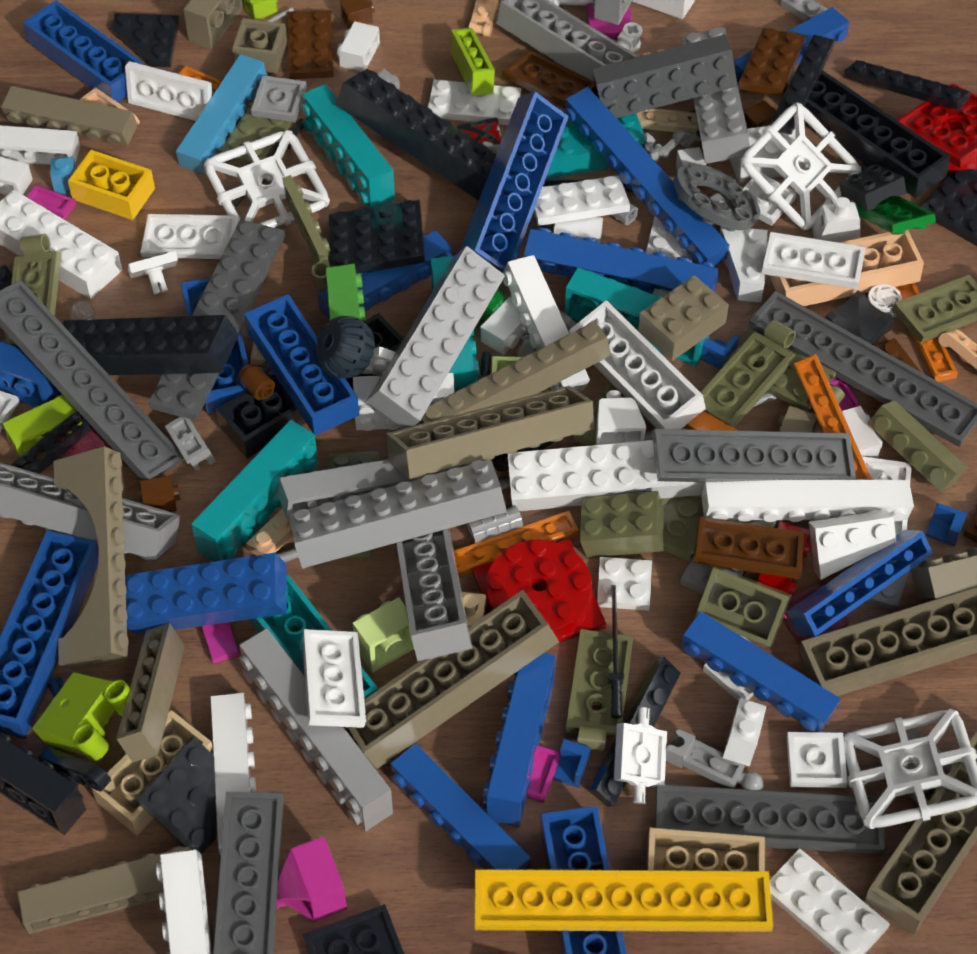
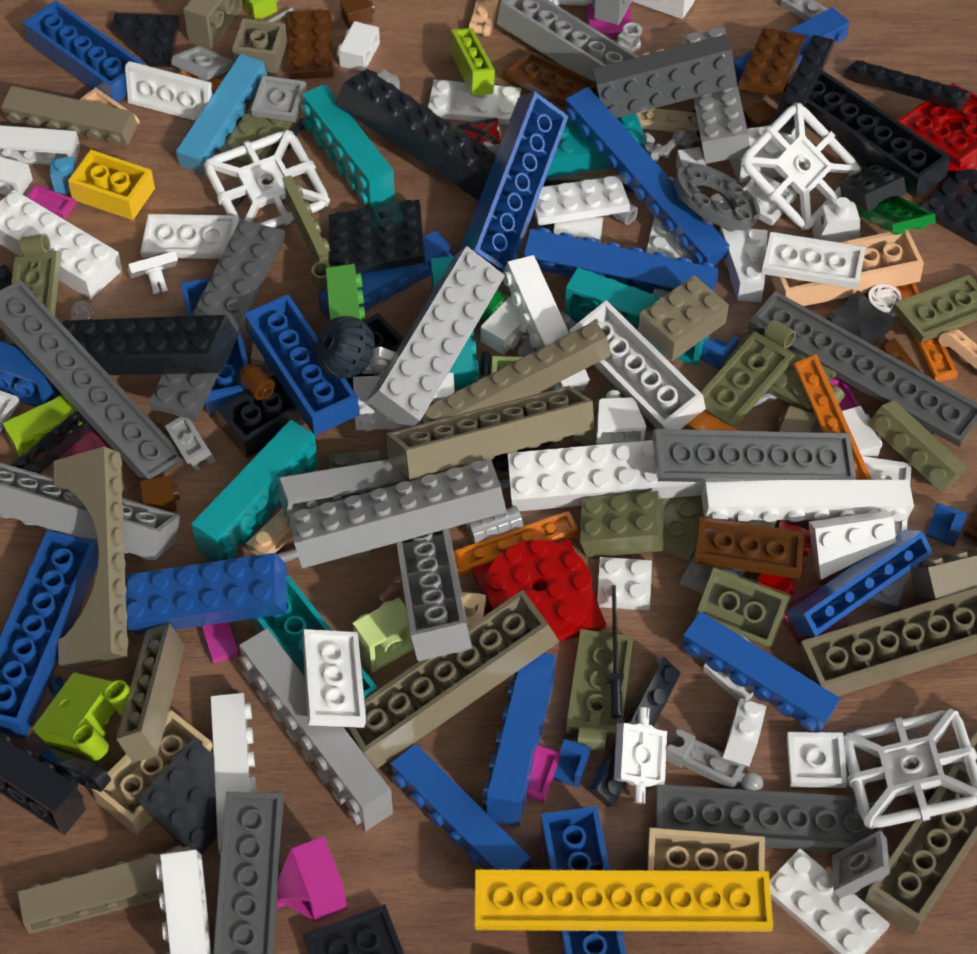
none -> light grey plate [171,45,234,81]
none -> light grey plate [832,830,890,899]

